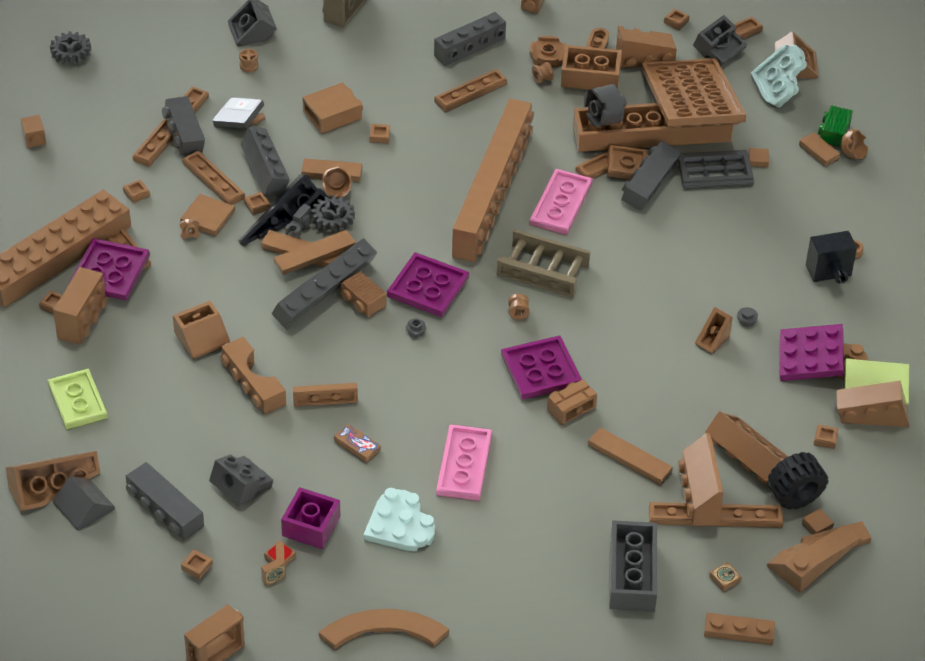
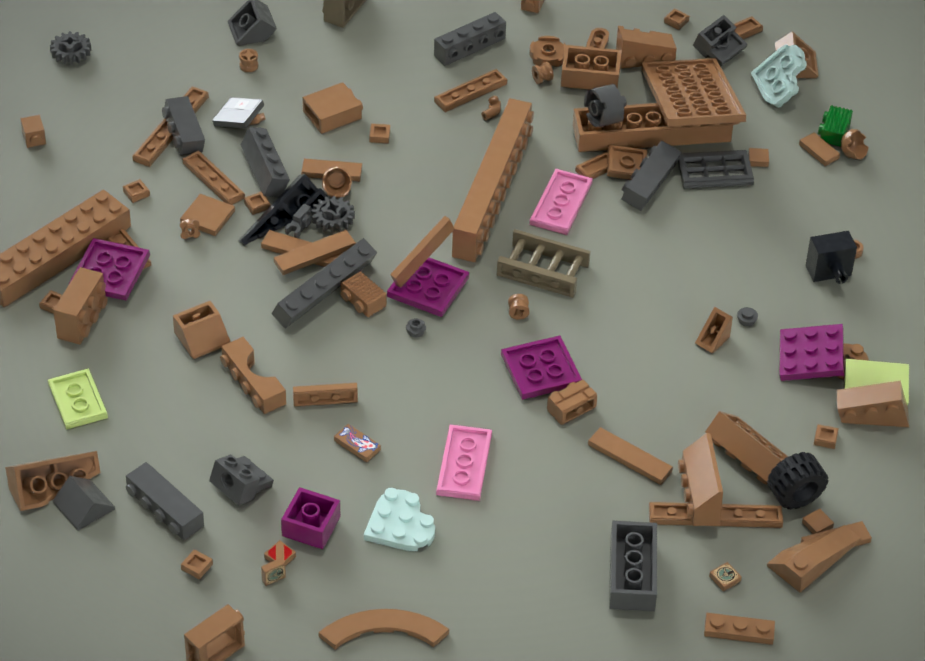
none -> medium nougat tile [390,216,455,288]
none -> medium nougat arm [481,96,501,121]

